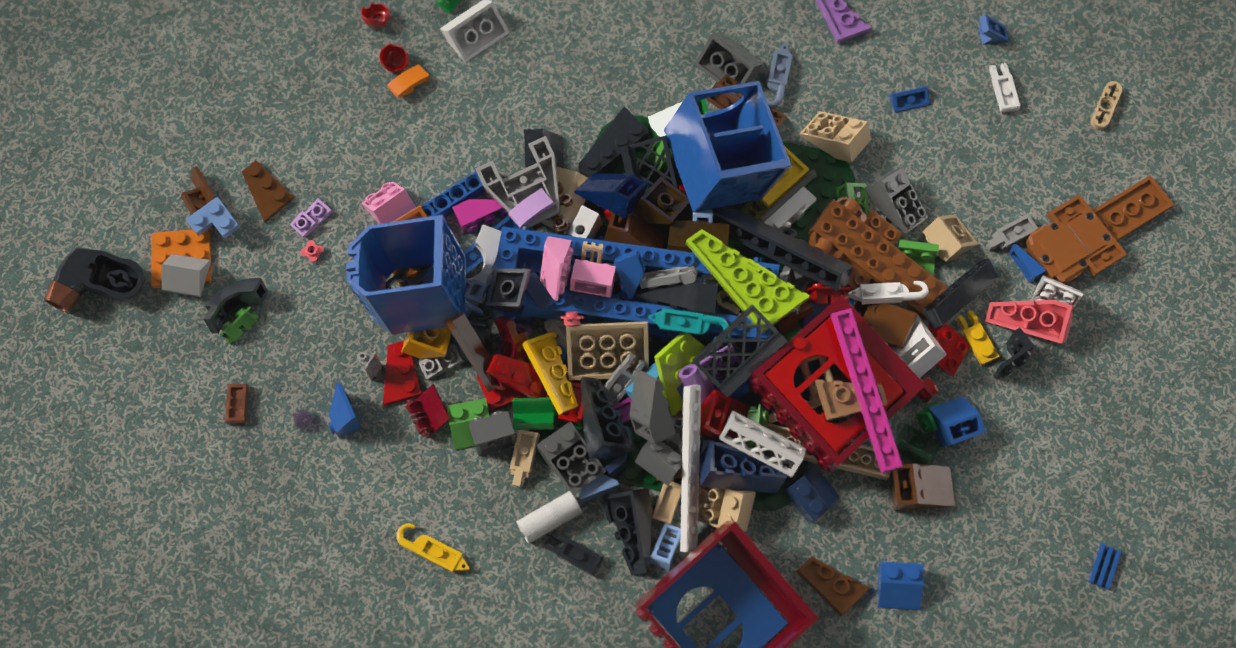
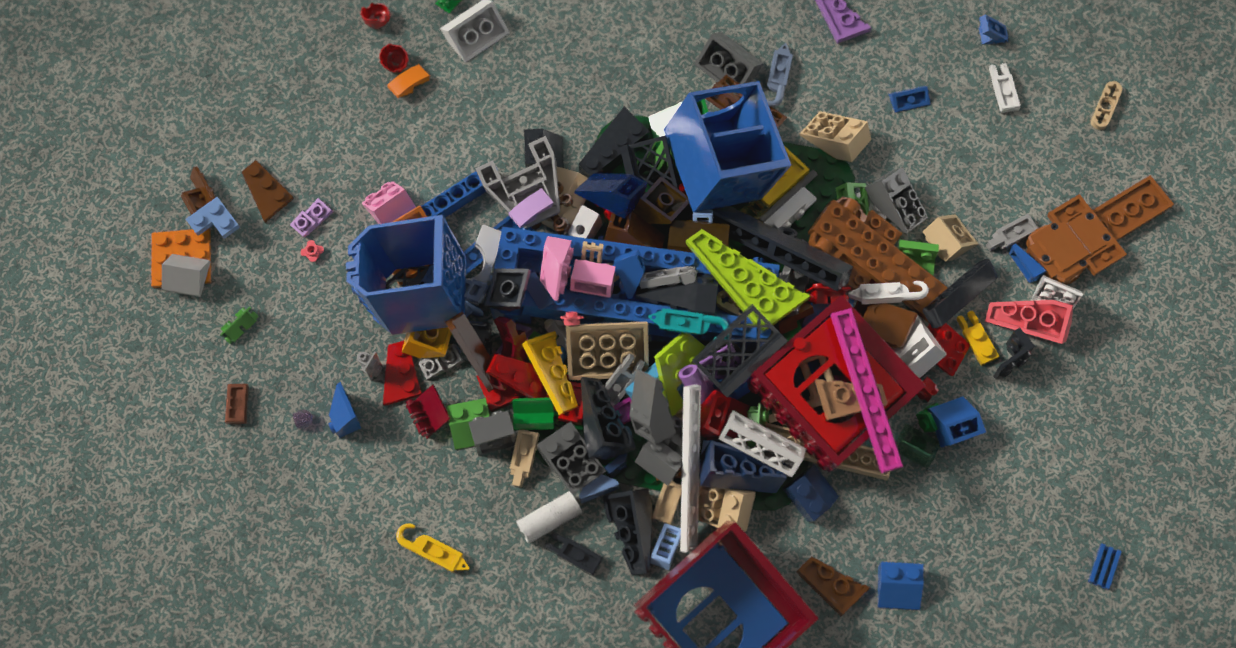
black piece [44,247,144,313] -> none
black arch [203,278,268,334] -> none
dark pink slope [452,199,509,233] -> none
reddish brown slope [889,464,955,511] -> none

